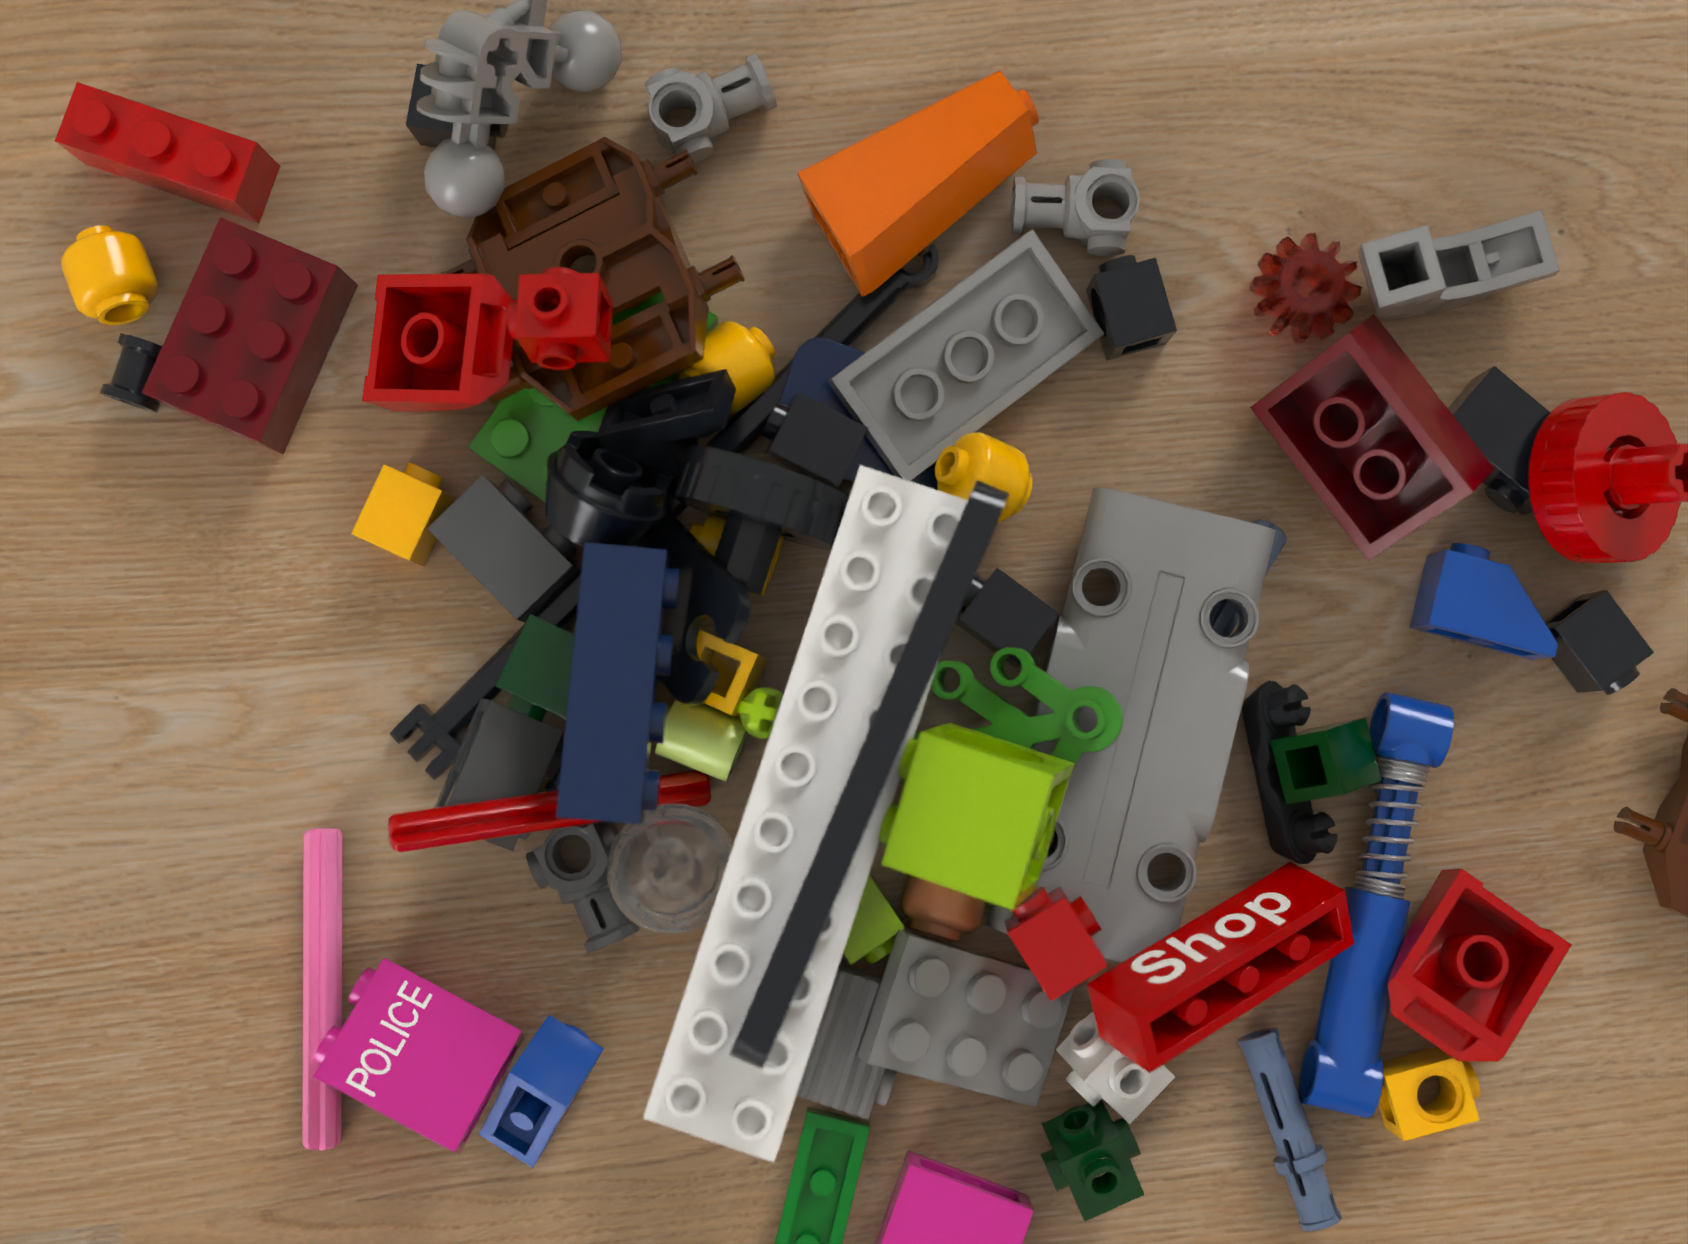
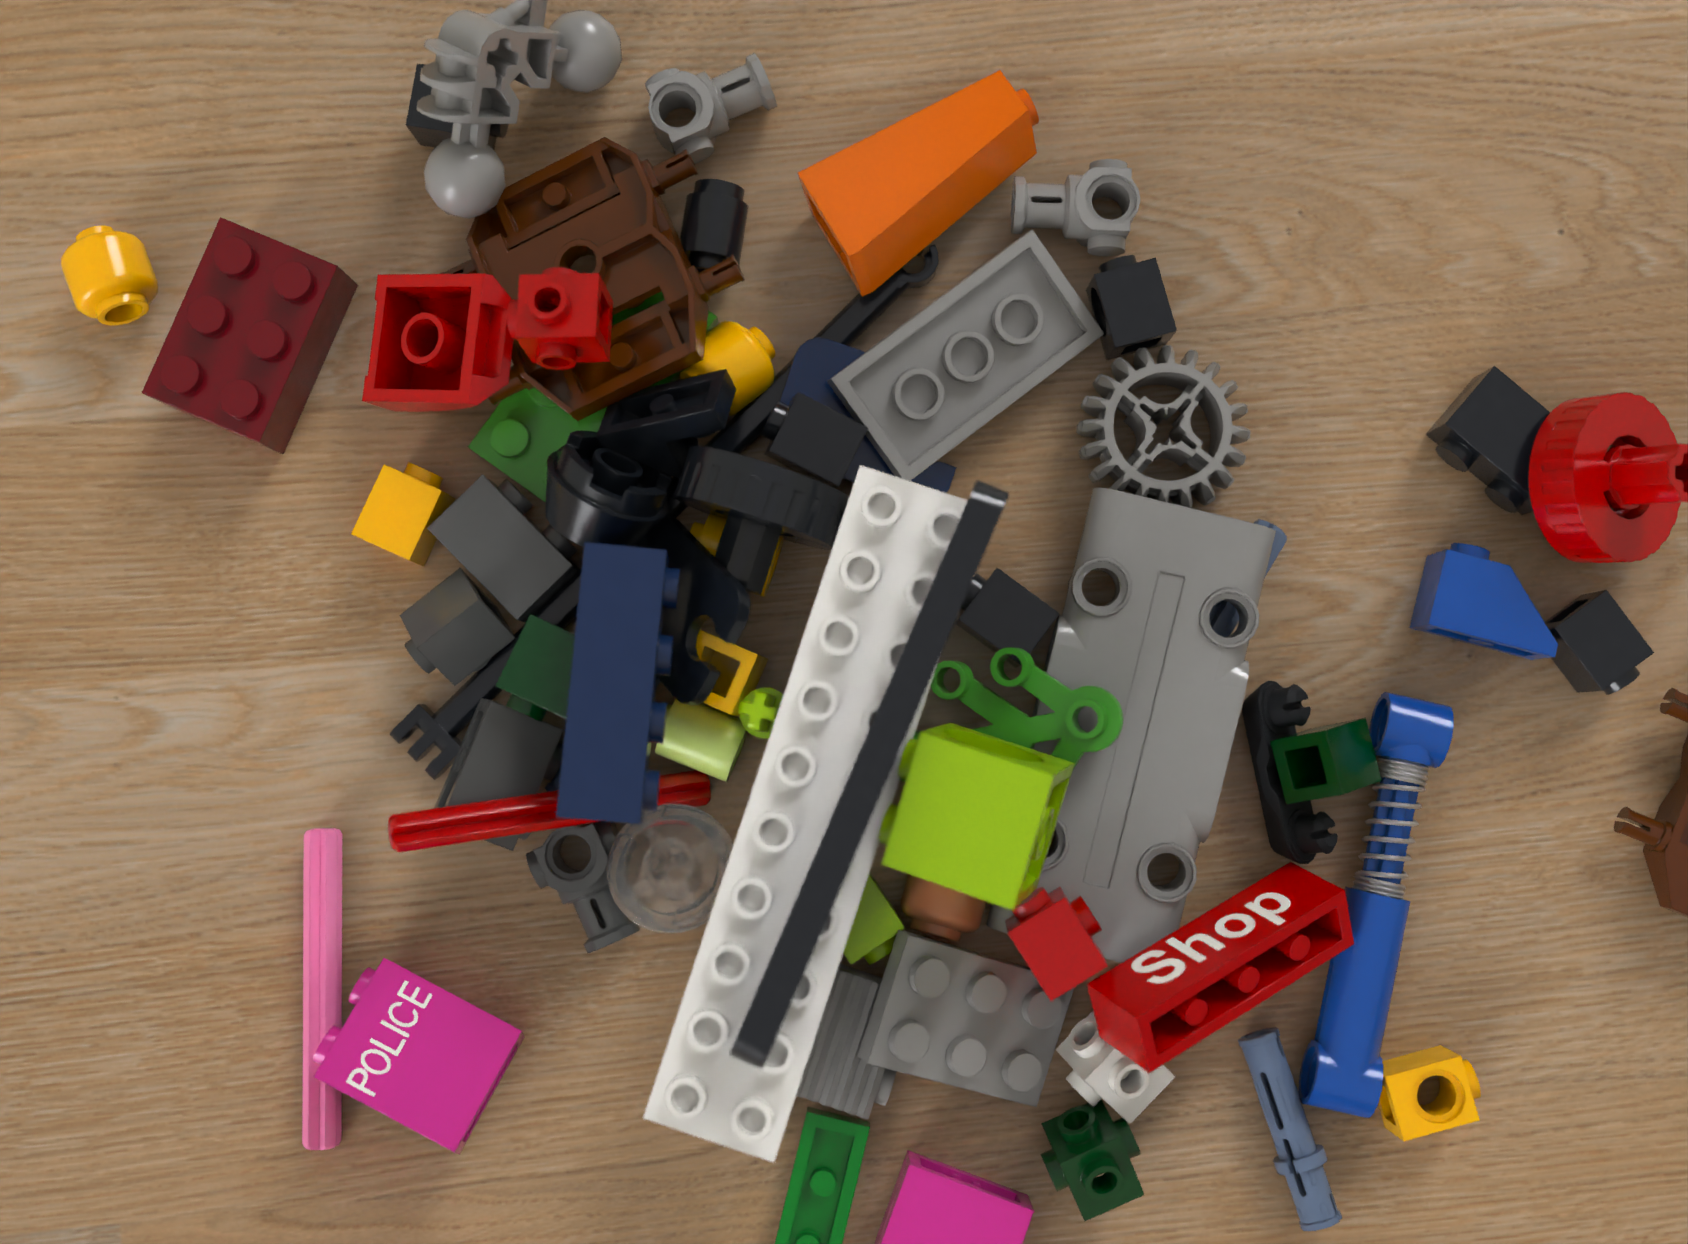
red brick [55,82,280,223] -> none
black bush [100,333,162,413] -> none
blue slope [479,1015,604,1168] -> none
yellow head [935,432,1032,524] -> none
clear red gear [1249,233,1362,344] -> none
dark red brick [1250,314,1495,561] -> none
light grey arch [1358,210,1560,319] -> none
red slope [1387,868,1572,1061] -> none
none -> dark grey brick [400,568,515,686]
none -> black brick [680,179,748,273]
none -> light grey gear [1076,345,1251,508]

